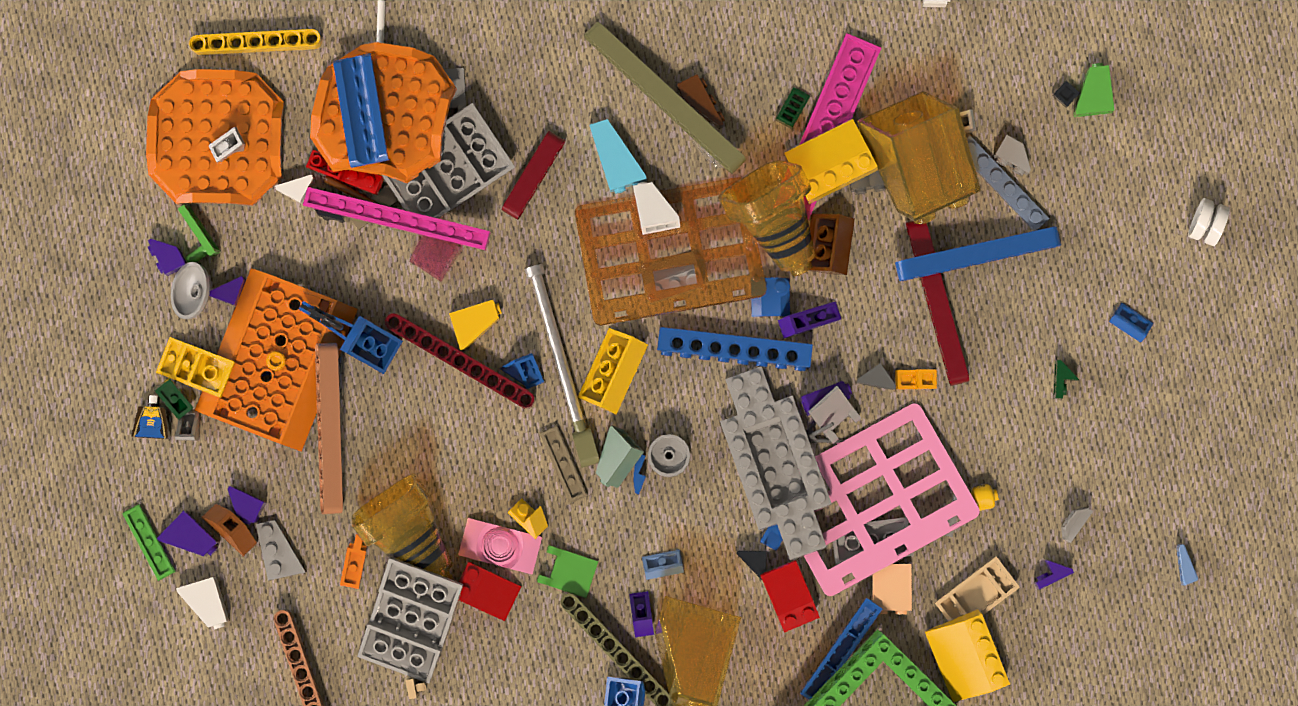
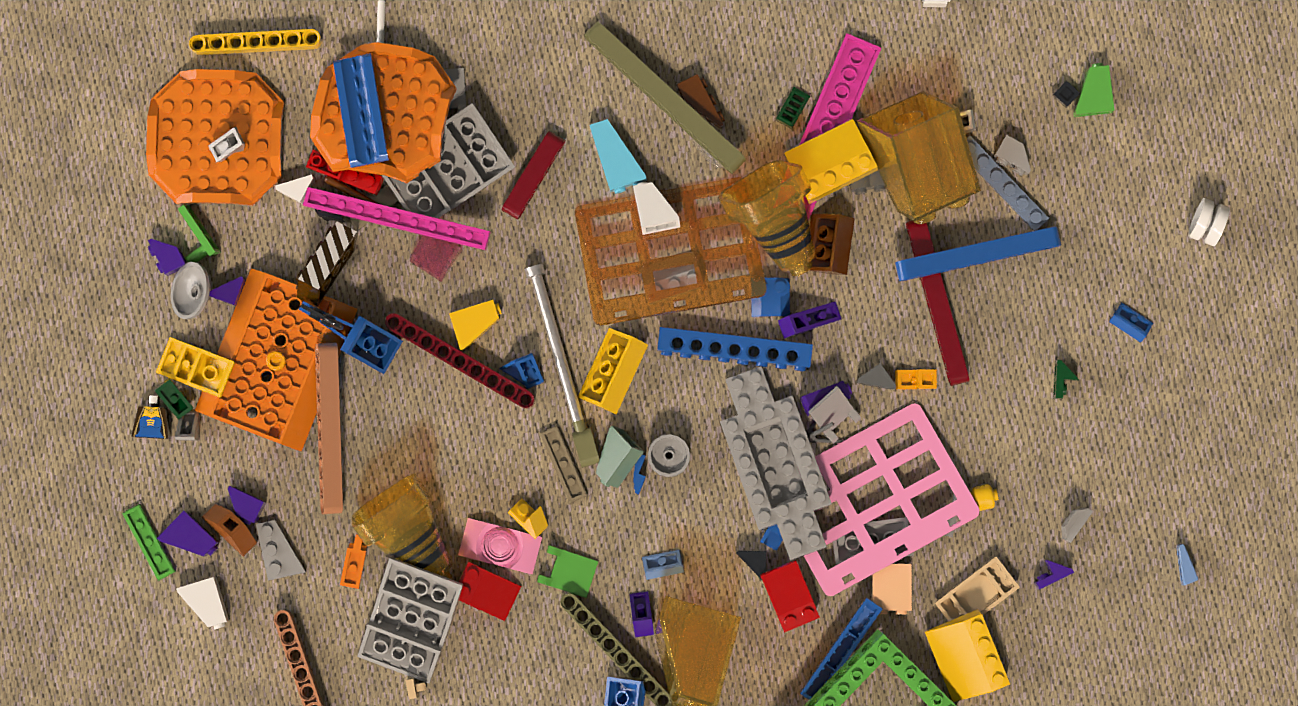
none -> dark brown brick [296,222,357,308]

